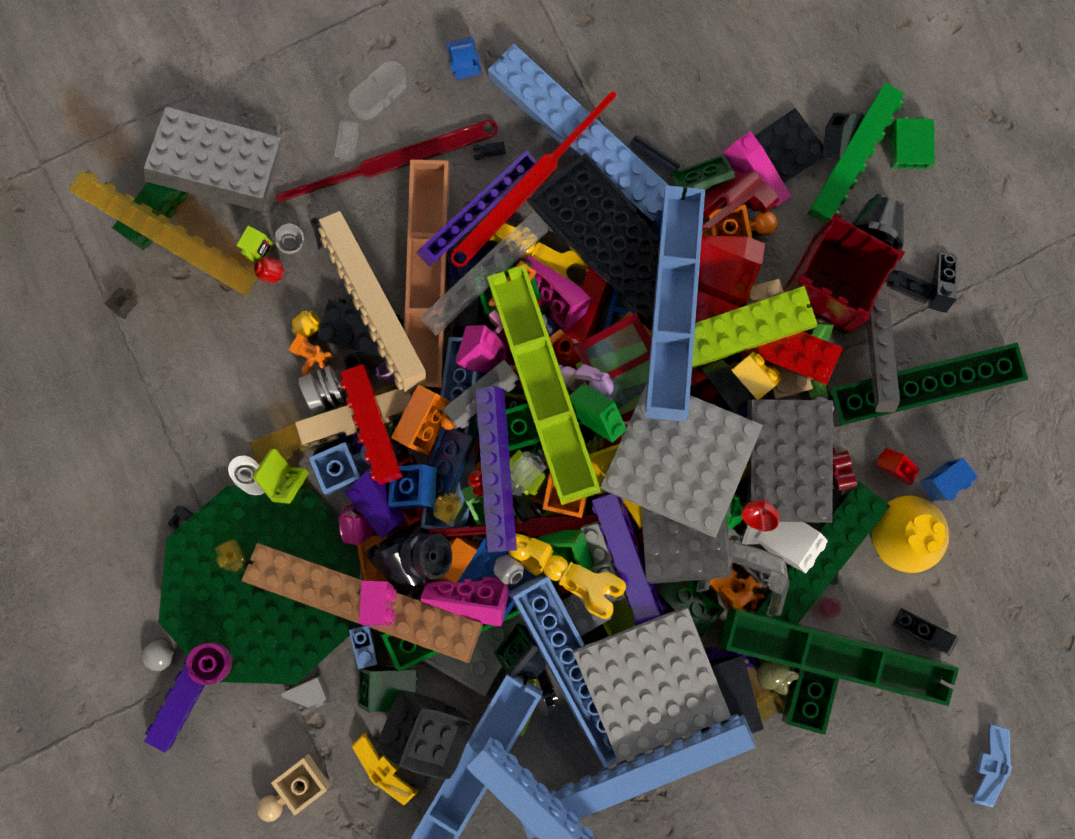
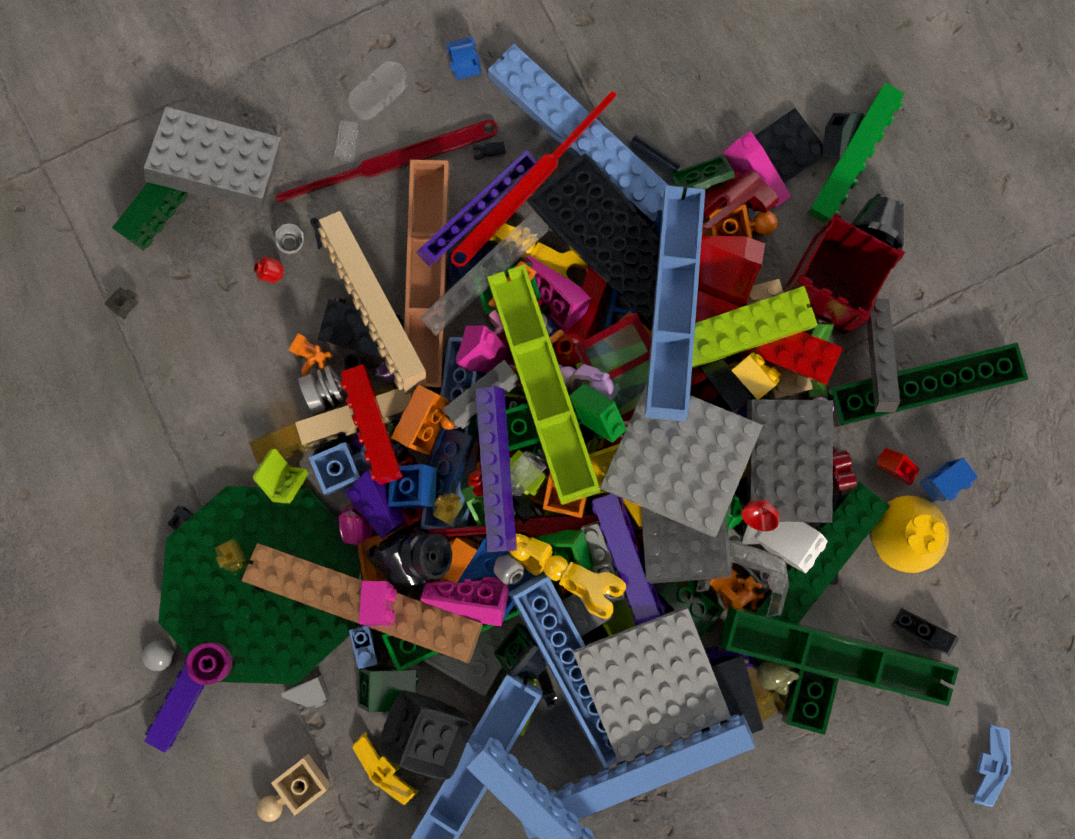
clear yellow brick [68,170,258,296] -> none
white piece [228,456,265,495] -> none
lime brick [237,226,274,263] -> none
yellow head [292,311,321,339] -> none
black hinge [451,292,480,337] -> none
clear pink plate [821,598,841,618] -> none
black hinge [885,270,934,304] -> none
green brick [891,116,935,169] -> none
black slope [928,252,958,313] -> none

